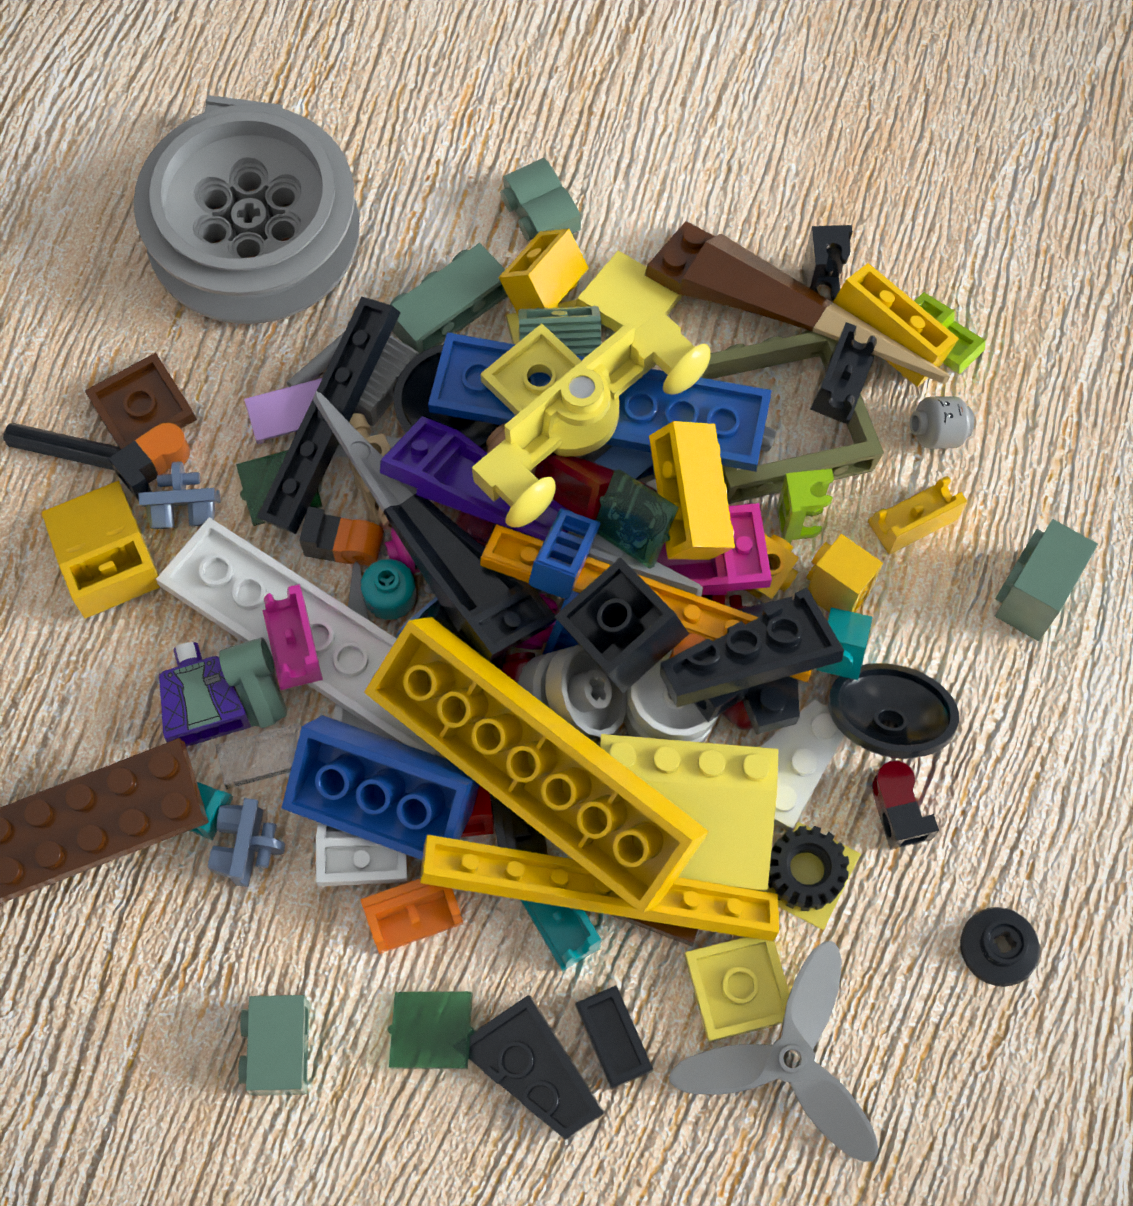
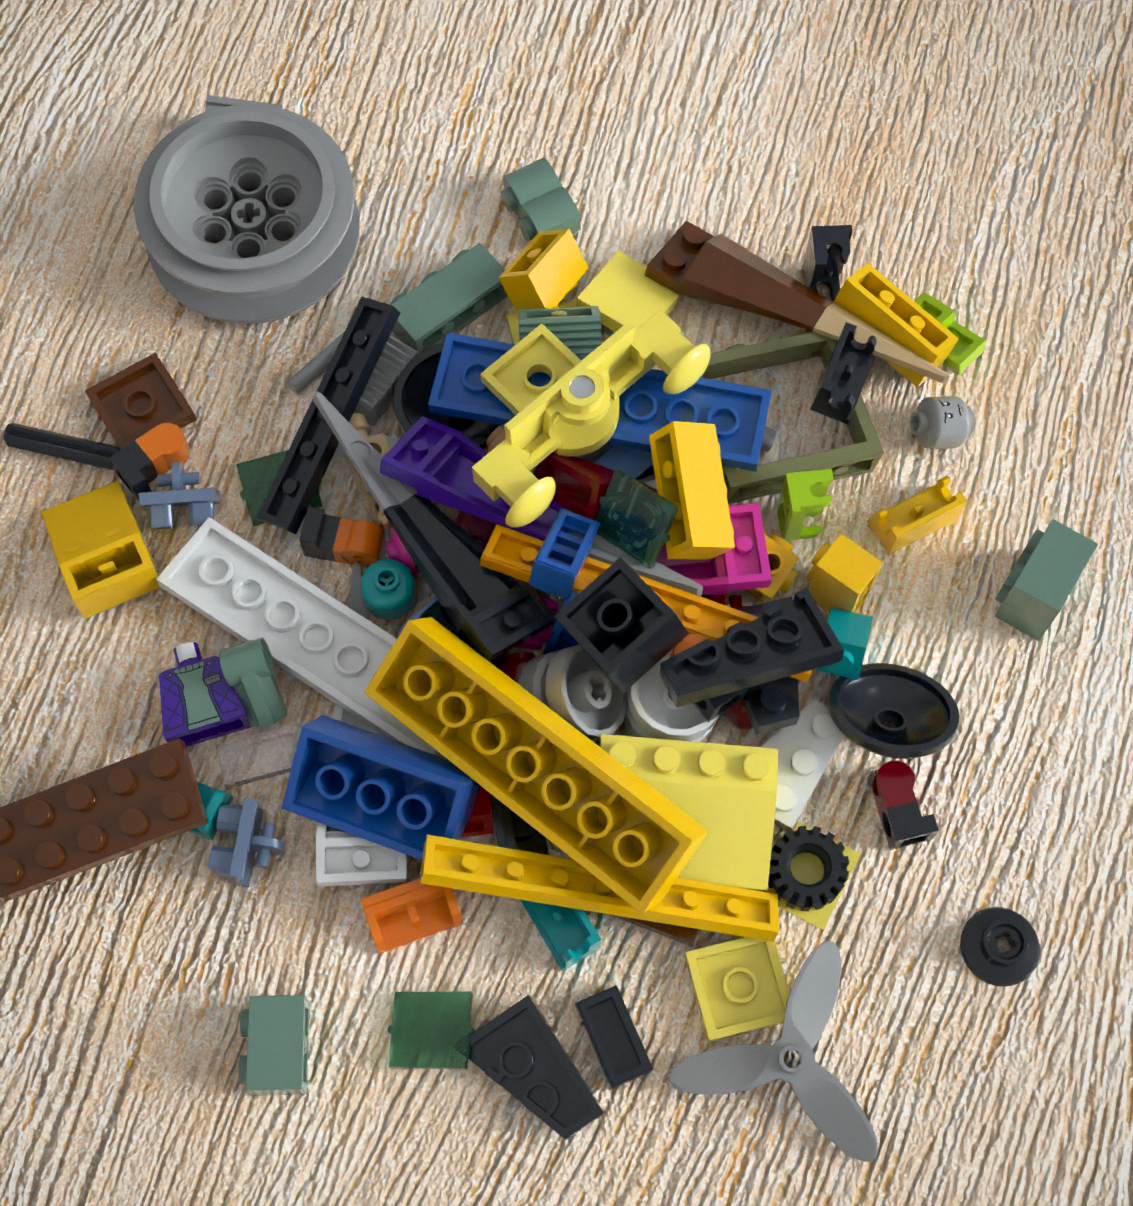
lavender hinge [244,378,322,444] -> none
dark pink hinge [263,584,323,690] -> none

